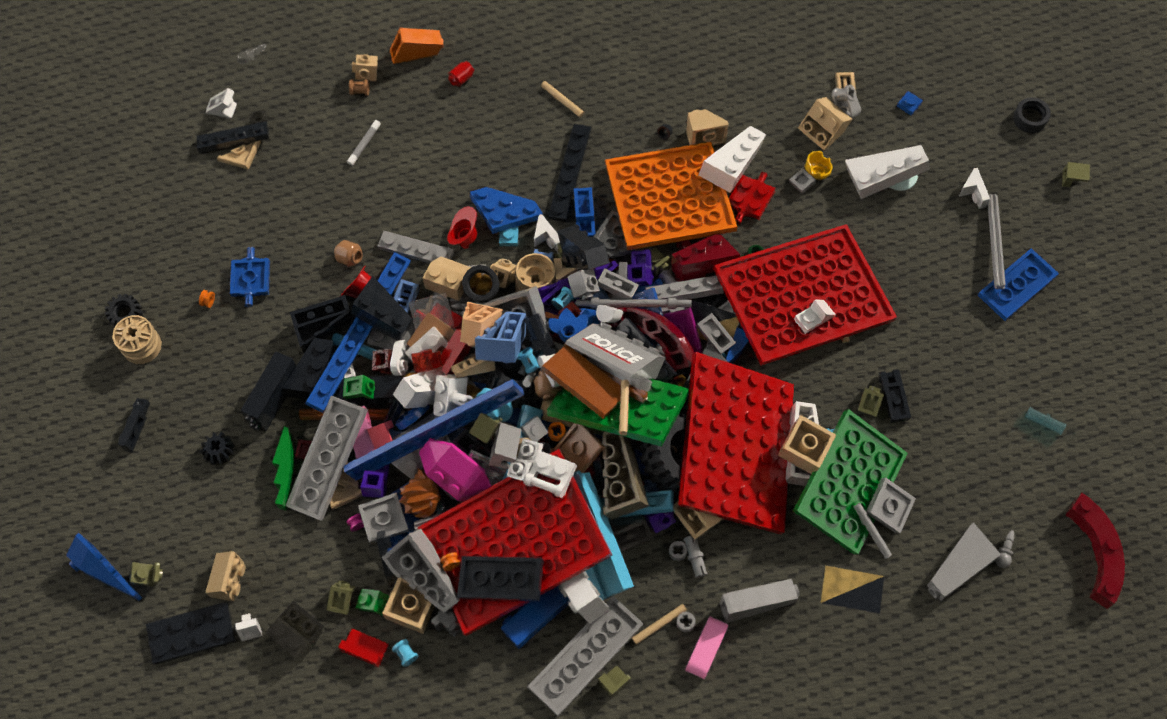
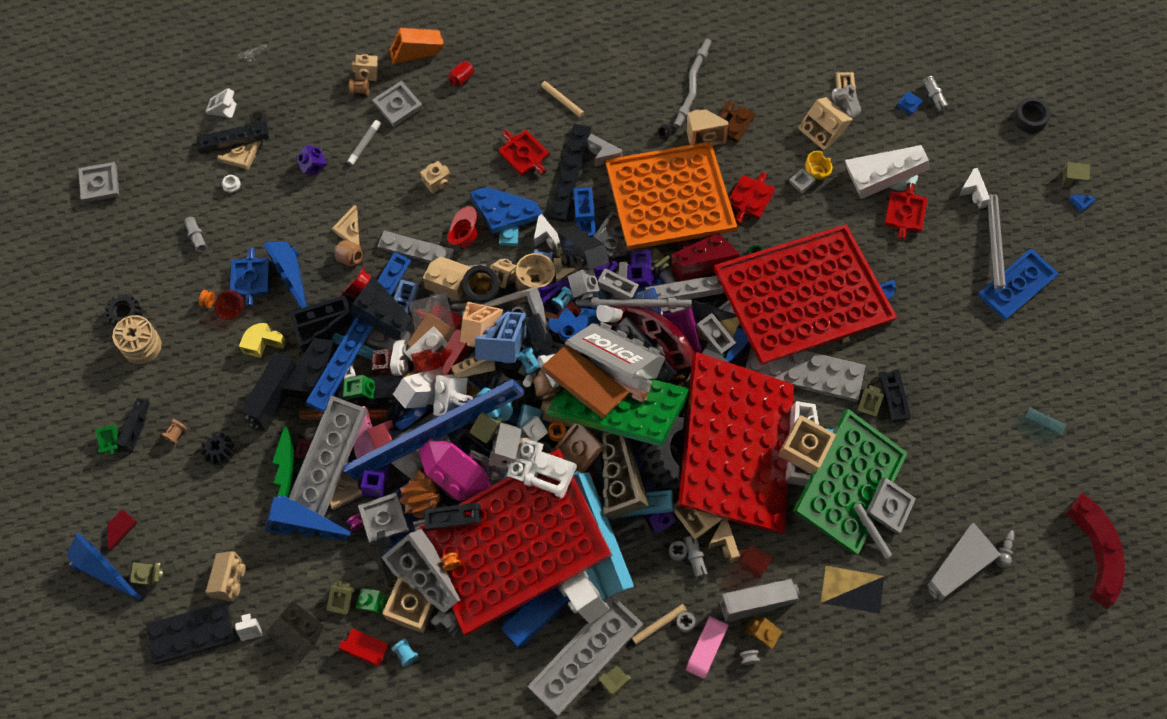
black plate [457,556,544,601] -> none
tan bar [619,380,629,436] -> none
white wedge [699,126,766,193] -> none
white slope [794,300,836,334] -> none
none -> light grey plate [78,162,119,203]
none -> green bracket [95,424,120,455]
none -> dark red tile [107,509,138,551]
none -> medium nougat bush [161,419,187,444]
none -> light grey pin [184,217,207,252]
none -> clear red hair [214,289,245,320]
none -> white plate [222,175,241,193]
none -> light yellow brick [239,323,286,358]
none -> blue wedge [264,242,307,309]
none -> blue wedge [265,496,350,541]
none -> dark purple brick [296,145,327,175]
none -> tan tile [332,205,359,245]
none -> light grey plate [373,81,423,127]
none -> tan brick [420,161,450,194]
none -> black plate [425,503,482,531]
none -> red plate [499,130,549,177]
none -> light grey slope [587,134,622,167]
none -> light grey bar [674,39,711,128]
none -> tan slope [709,519,740,563]
none -> reddish brown plate [719,100,756,143]
none -> clear red brick [739,545,772,579]
none -> light grey bush [740,650,760,665]
none -> pearl gold bracket [745,616,782,649]
none -> light grey plate [746,346,866,402]
none -> blue tile [880,280,896,301]
none -> red plate [884,182,928,240]
none -> light grey pin [923,76,949,112]
none -> blue tile [1068,194,1096,212]

